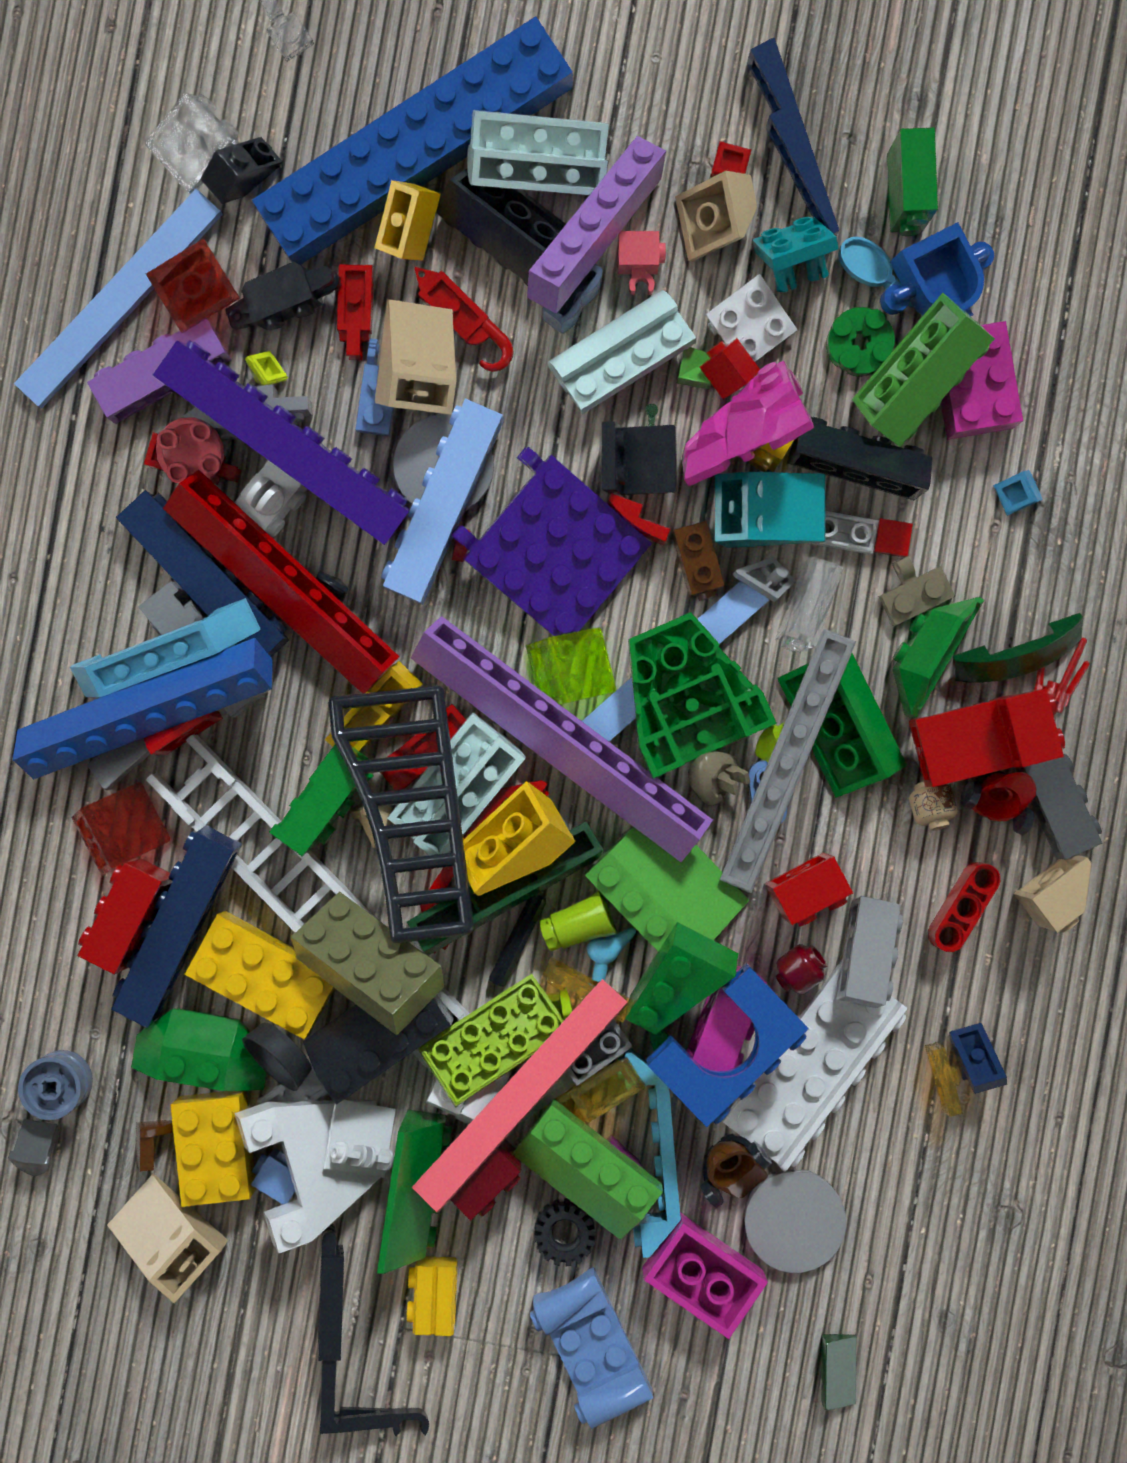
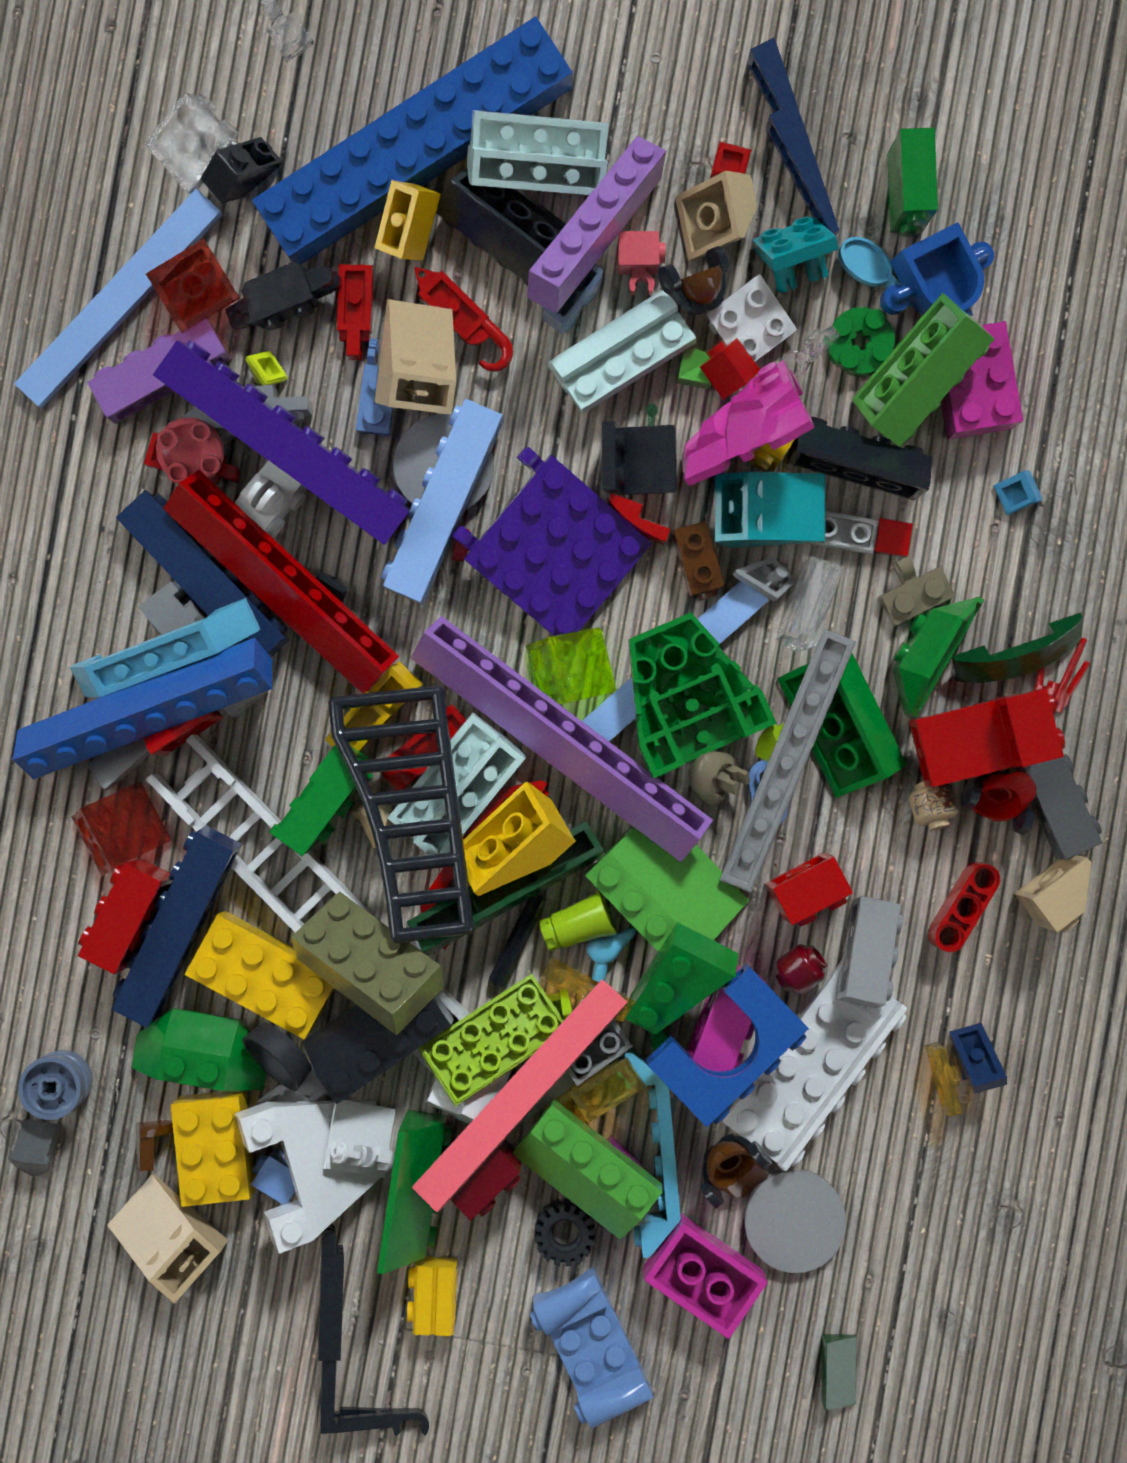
none -> cap [658,246,729,315]
none -> clear plate [781,326,841,378]

